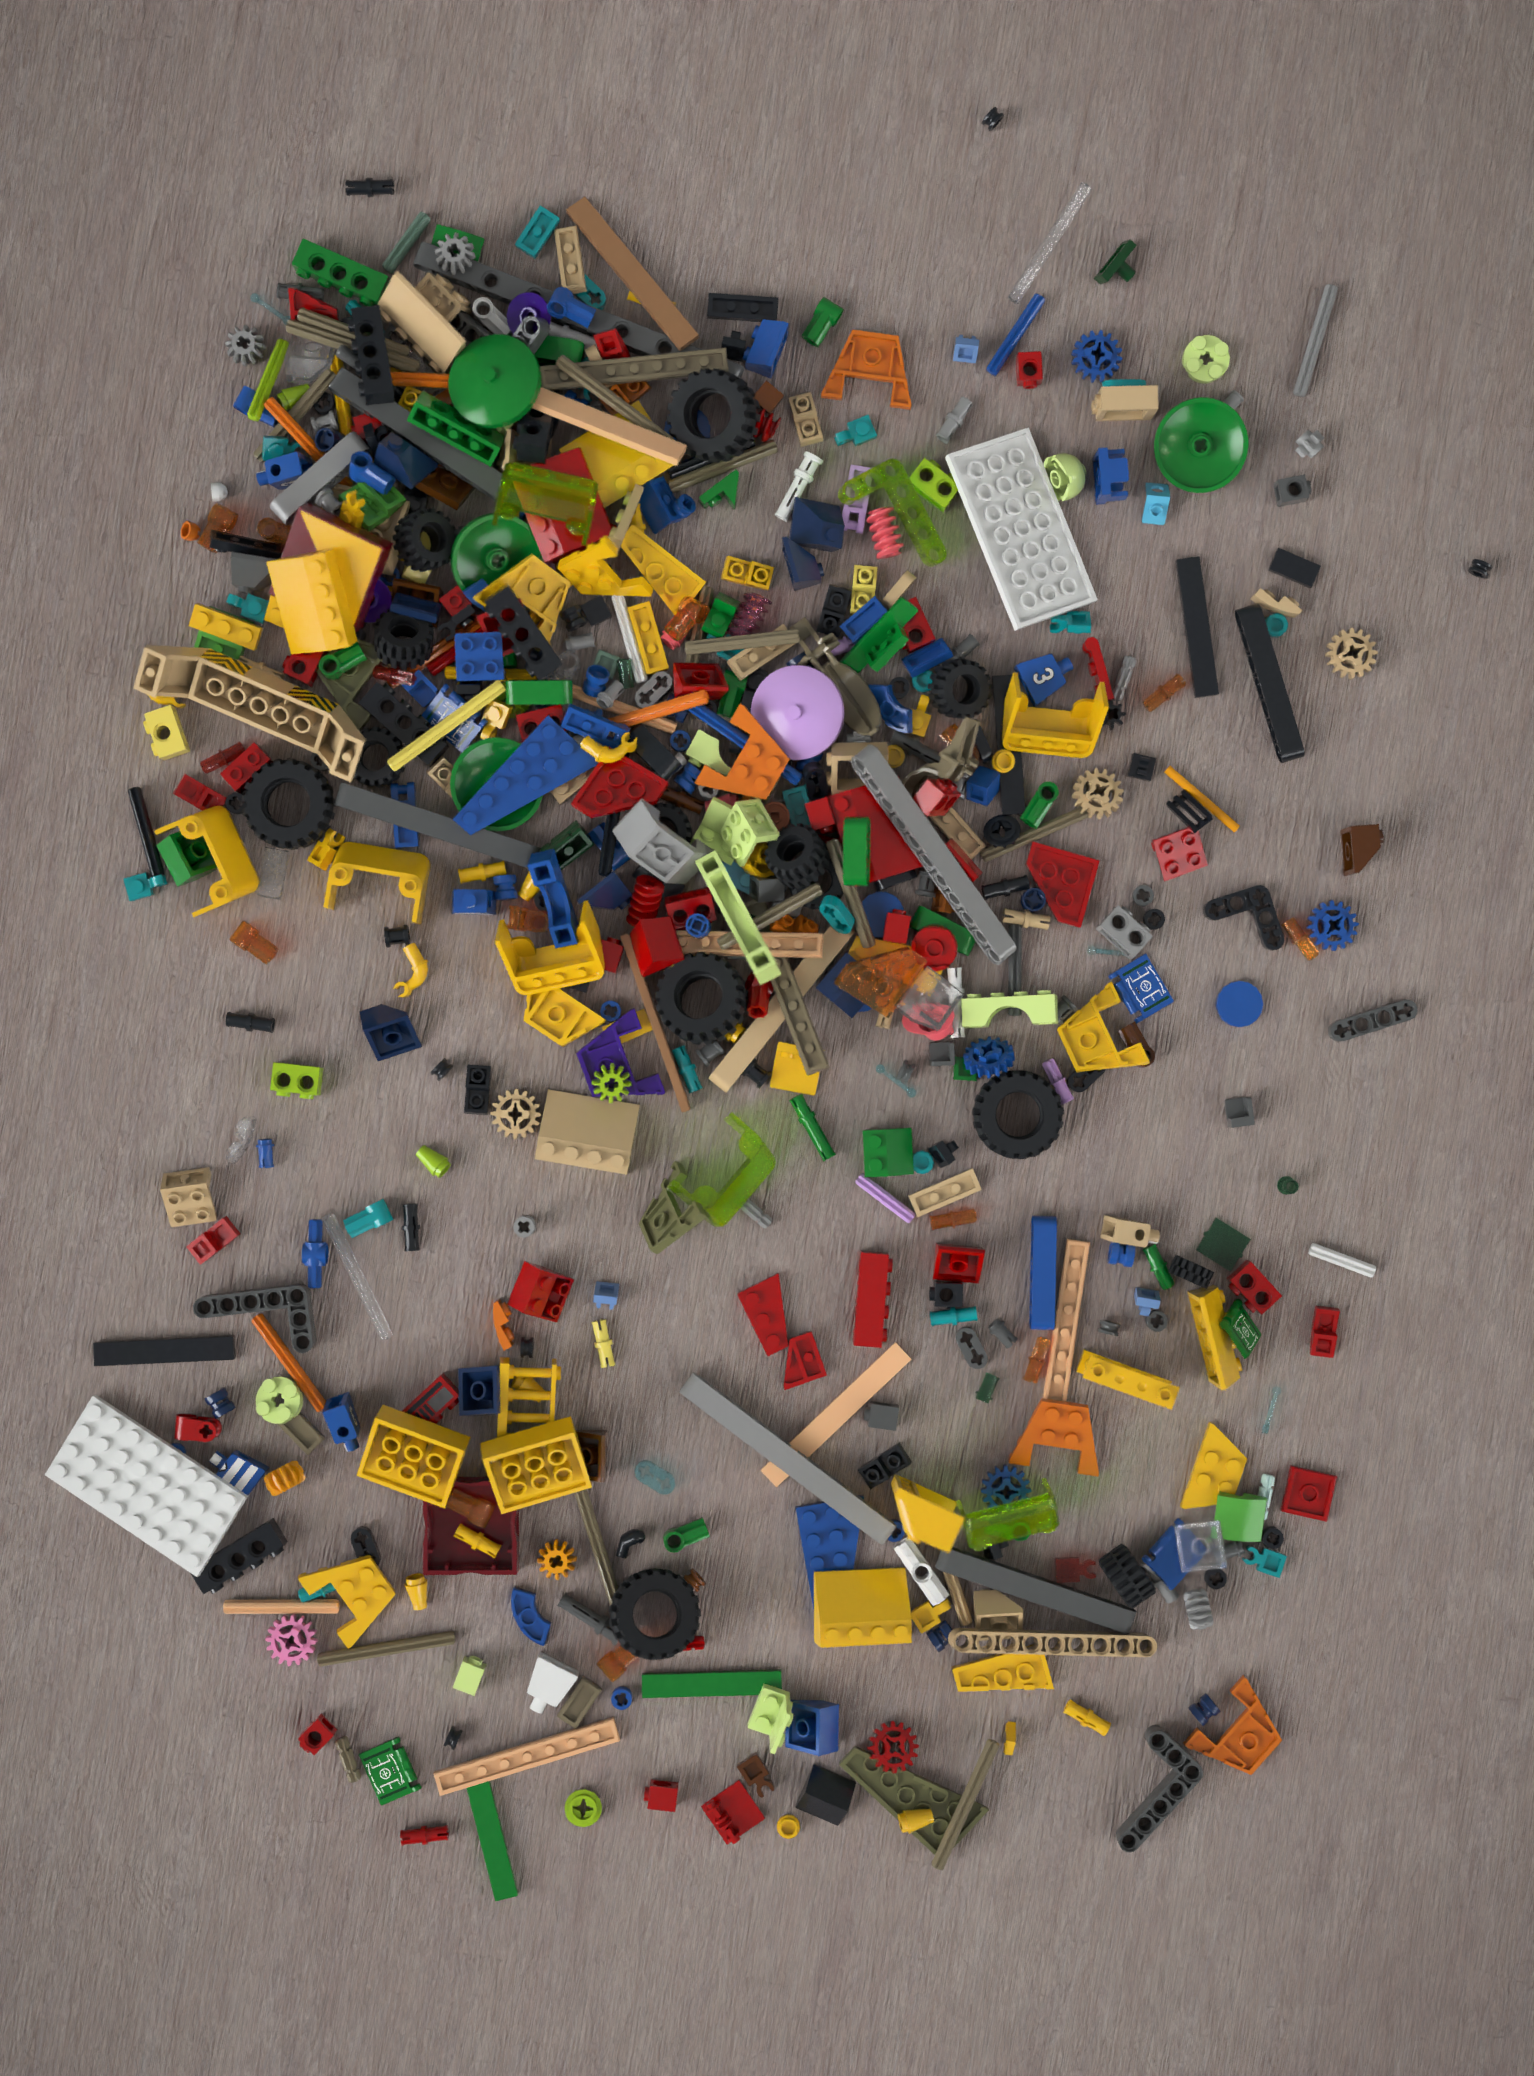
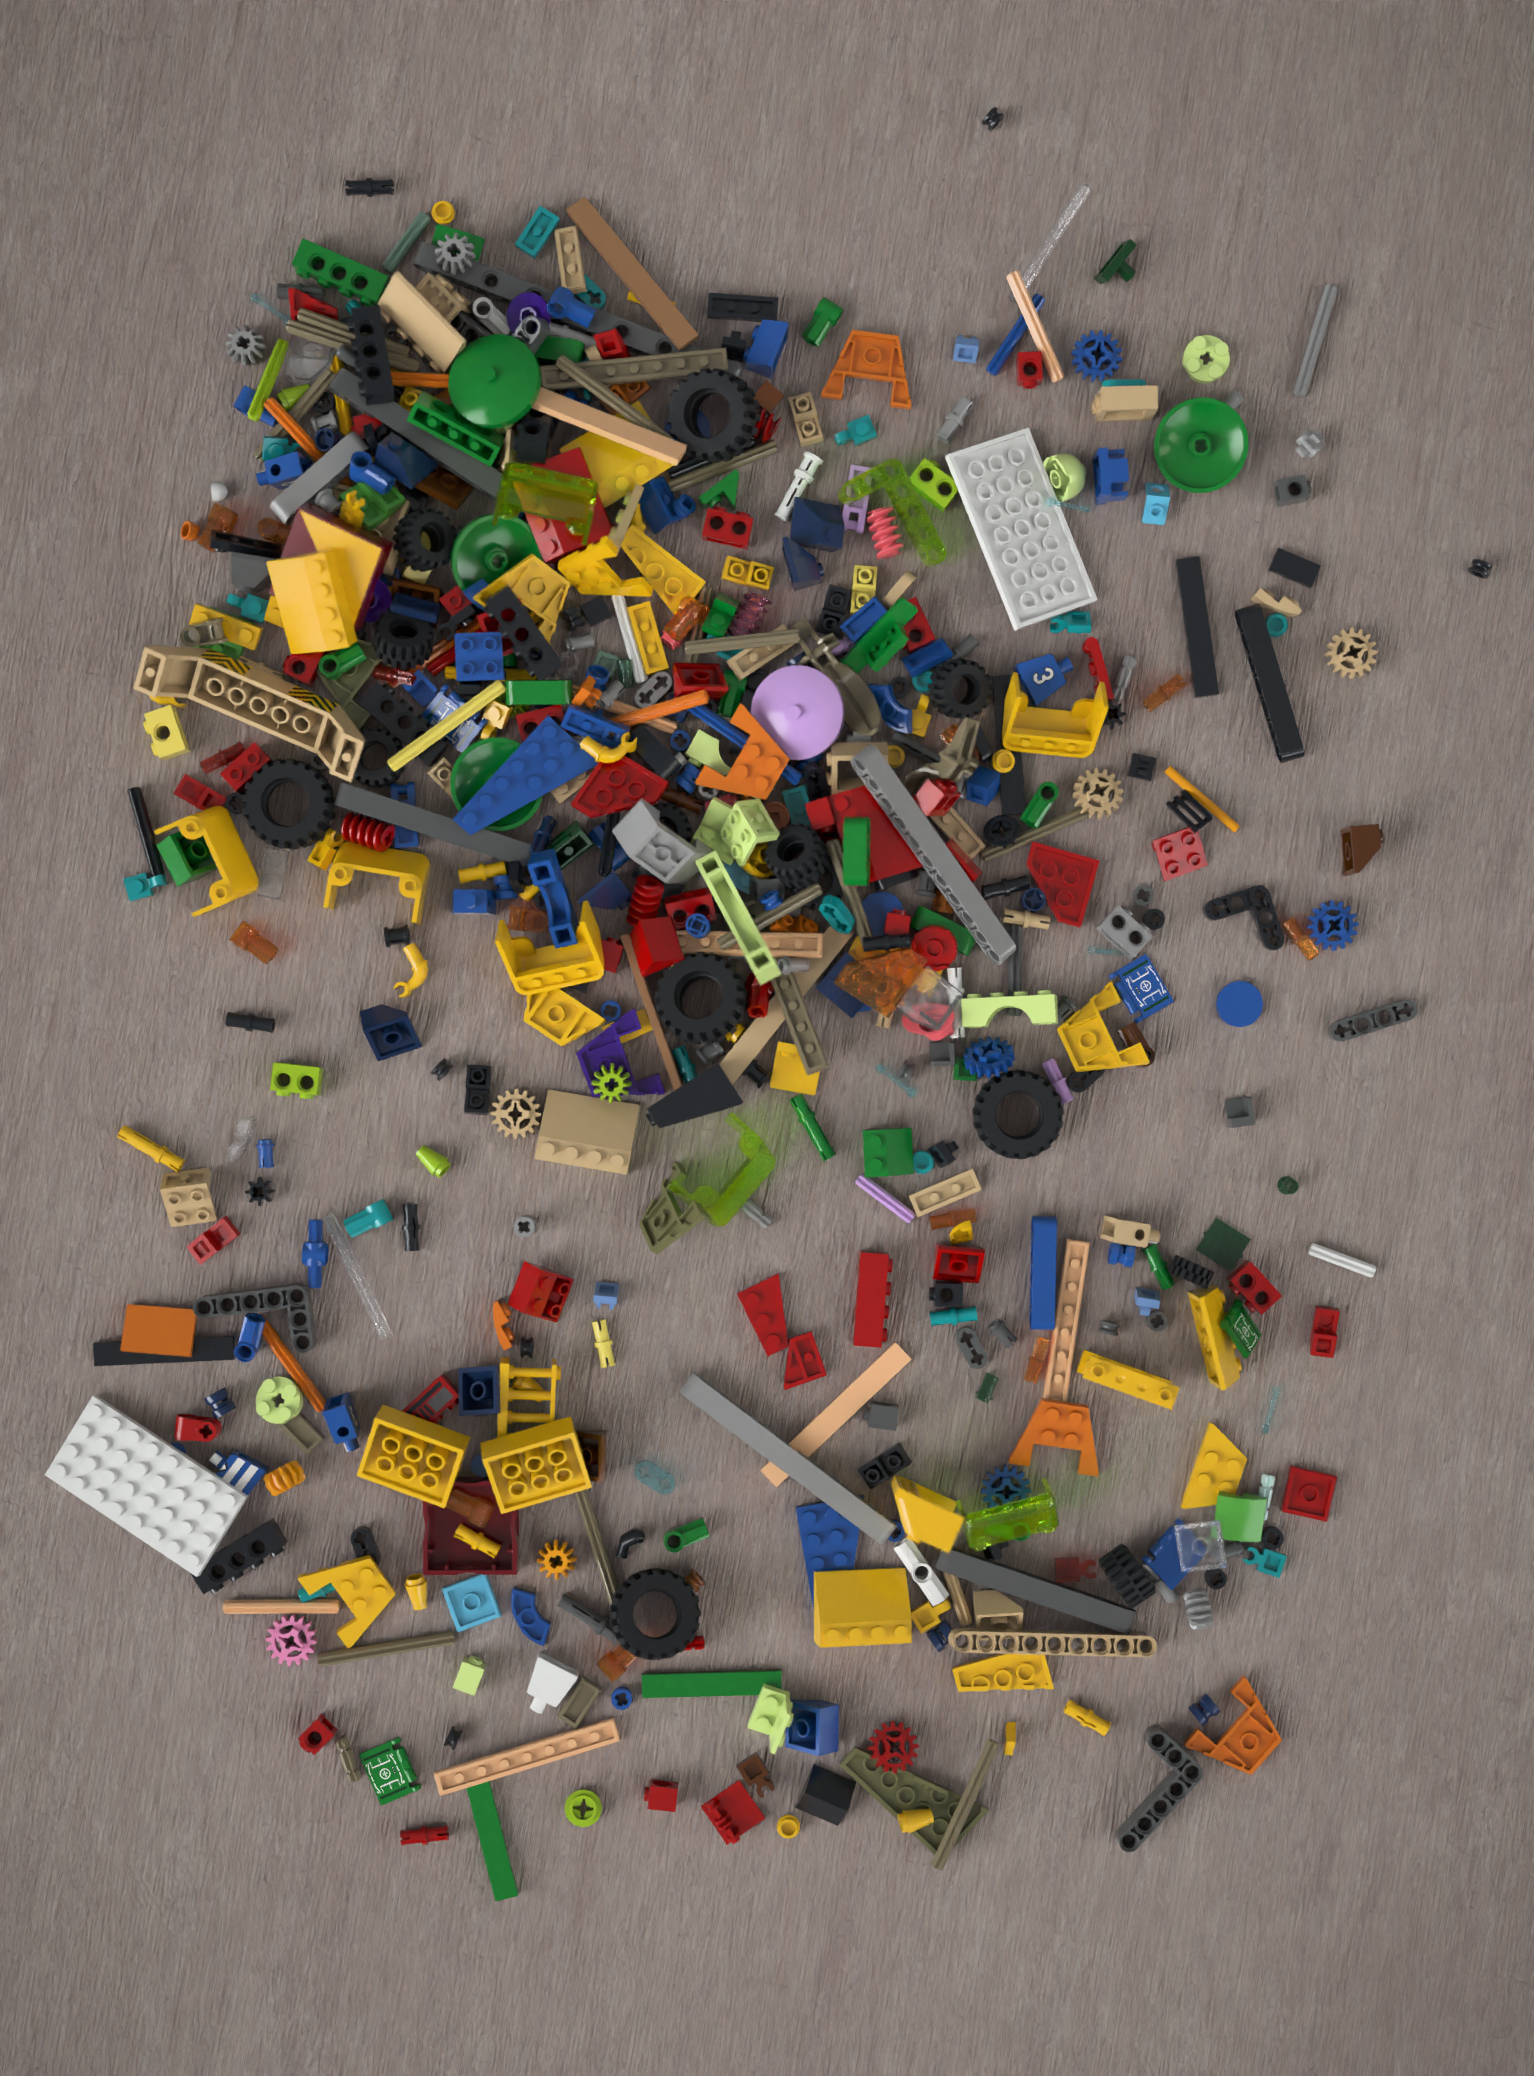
none -> yellow pin [117,1125,186,1173]
none -> orange tile [120,1304,197,1357]
none -> dark tan piece [179,617,228,647]
none -> blue piece [234,1312,266,1363]
none -> black gear [245,1177,276,1206]
none -> red piece [341,812,395,852]
none -> yellow plate [431,201,455,225]
none -> medium azure tile [442,1574,502,1632]
none -> blue tile [471,1453,488,1477]
none -> black tile [508,860,534,894]
none -> dark blue axle [529,816,557,855]
none -> orange tile [571,675,602,708]
none -> black slope [645,1063,744,1129]
none -> red brick [702,506,753,550]
none -> blue bush [759,889,783,911]
none -> light grey pin [778,956,809,975]
none -> black pin [862,933,911,952]
none -> yellow tile [949,1220,973,1245]
none -> light nougat axle [1006,271,1064,382]
none -> clear light blue hinge [1046,497,1091,513]

